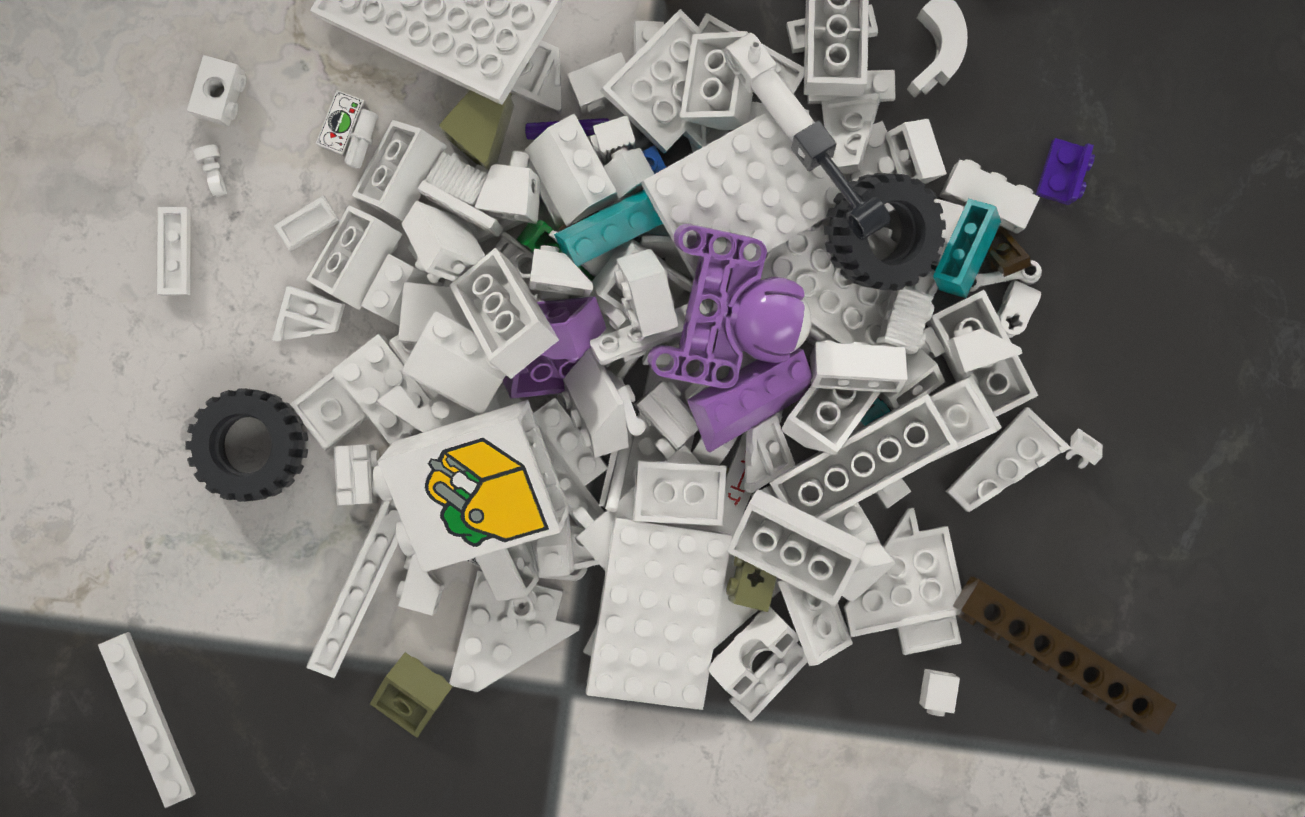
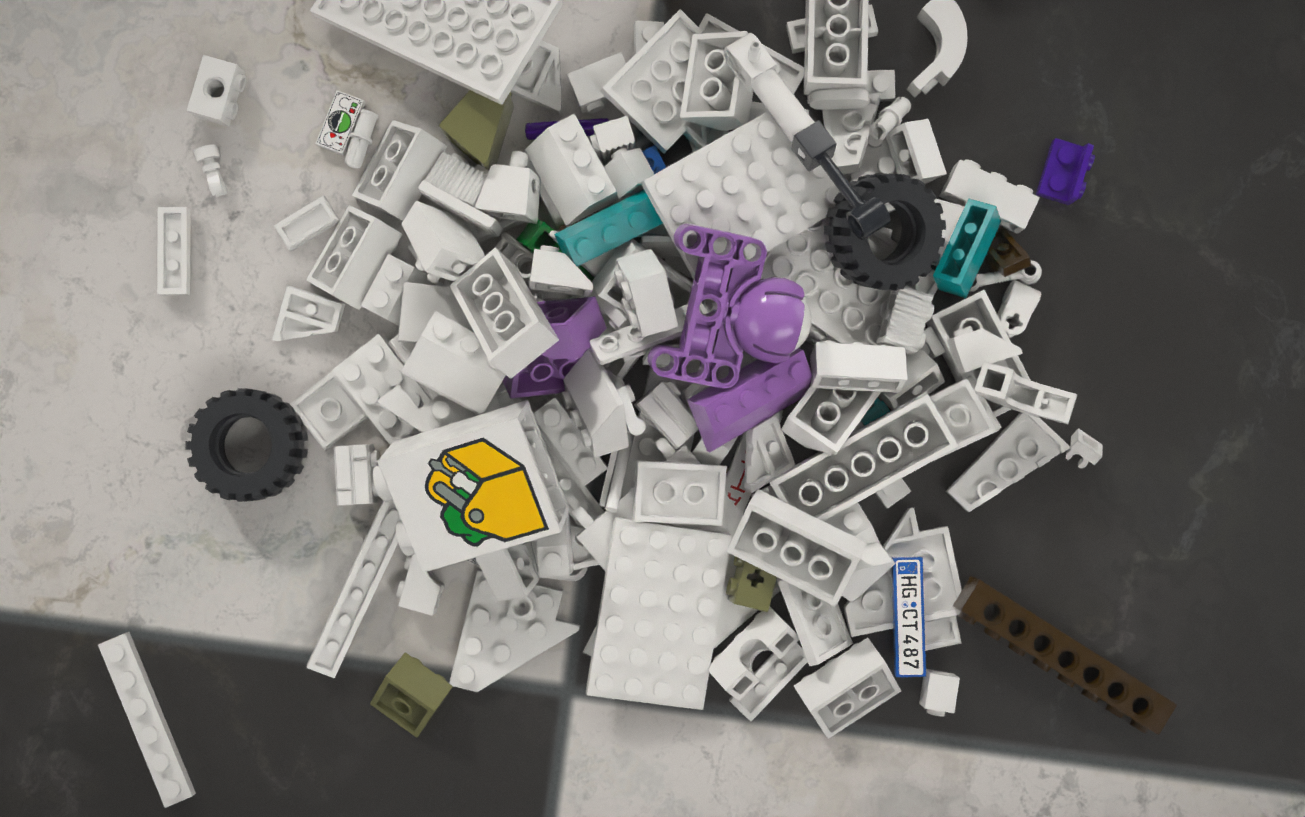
none -> white slope [794,638,901,739]
none -> white tile [810,88,869,110]
none -> white pin [869,97,911,140]
none -> tile [891,557,926,677]
none -> white arch [974,361,1077,425]

